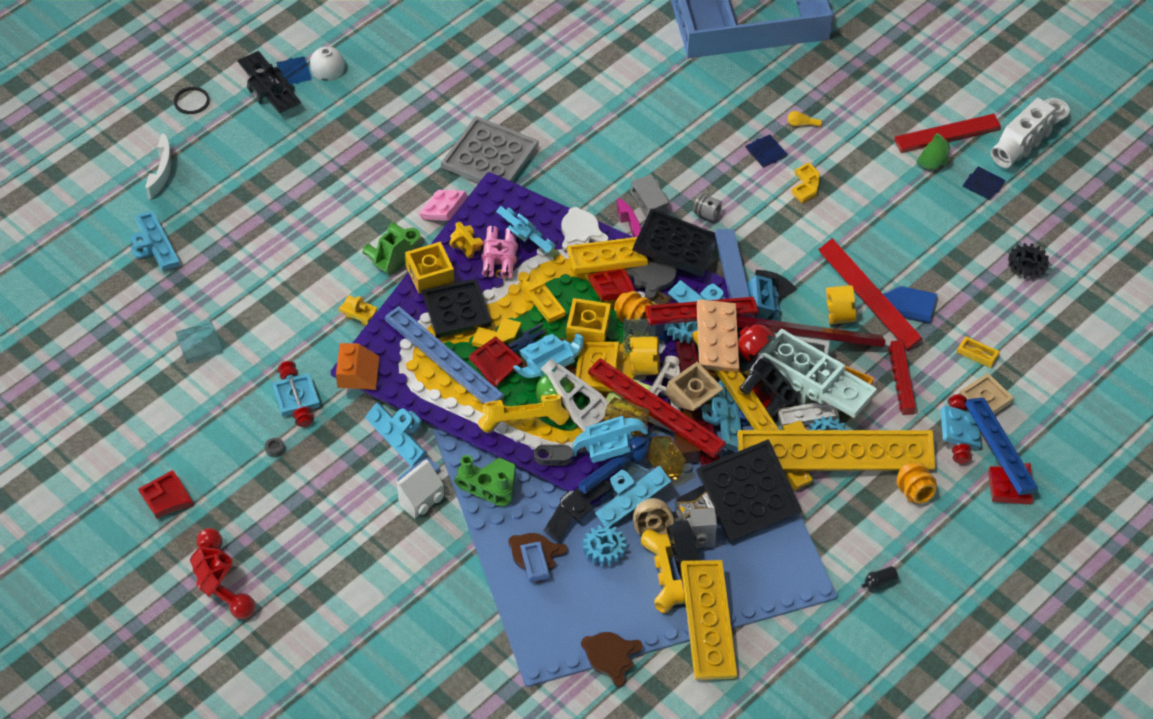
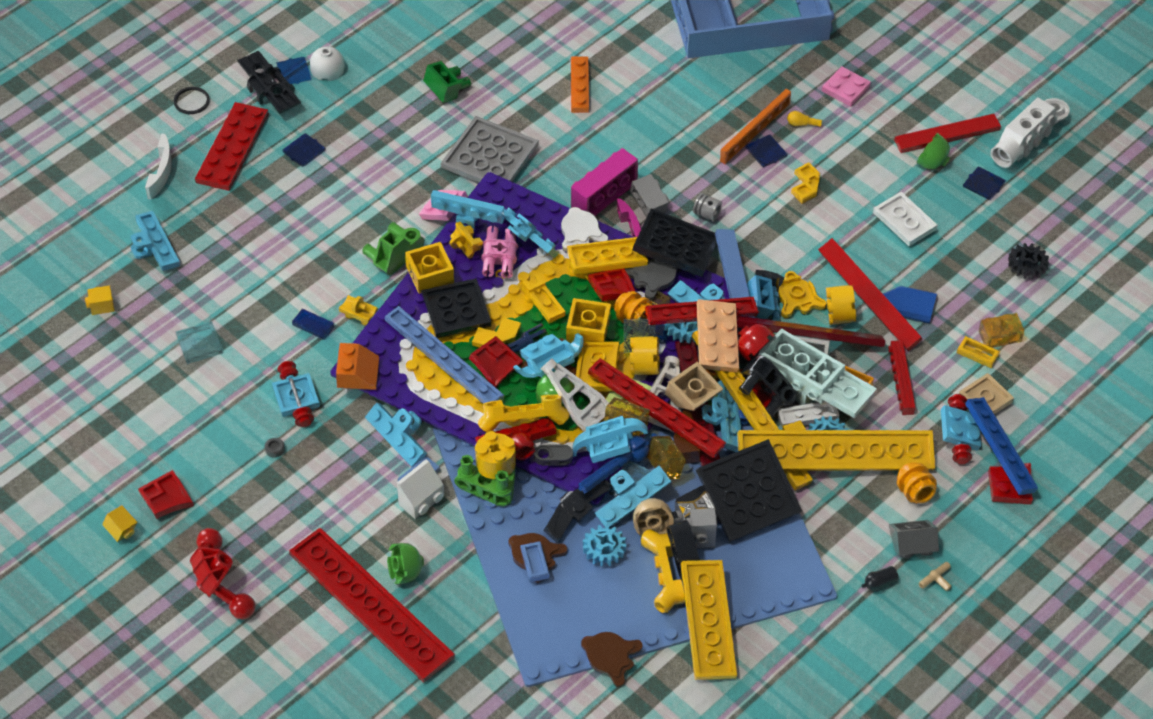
none -> yellow brick [85,285,115,315]
none -> yellow brick [102,505,137,542]
none -> red plate [195,102,269,191]
none -> clear blue piece [282,133,326,167]
none -> red plate [289,527,455,683]
none -> clear blue tile [292,308,335,340]
none -> bright green cylinder [387,543,424,584]
none -> green brick [423,61,471,103]
none -> medium azure plate [431,190,505,229]
none -> red plate [475,417,557,460]
none -> yellow brick [475,431,516,479]
none -> orange plate [571,56,589,113]
none -> dark pink brick [571,148,638,216]
none -> orange tile [720,89,791,164]
none -> yellow tile [778,271,827,318]
none -> bright pink plate [822,66,871,107]
none -> white plate [873,192,938,246]
none -> dark grey slope [889,520,939,558]
none -> tan piece [919,562,952,591]
none -> clear yellow brick [978,313,1025,348]

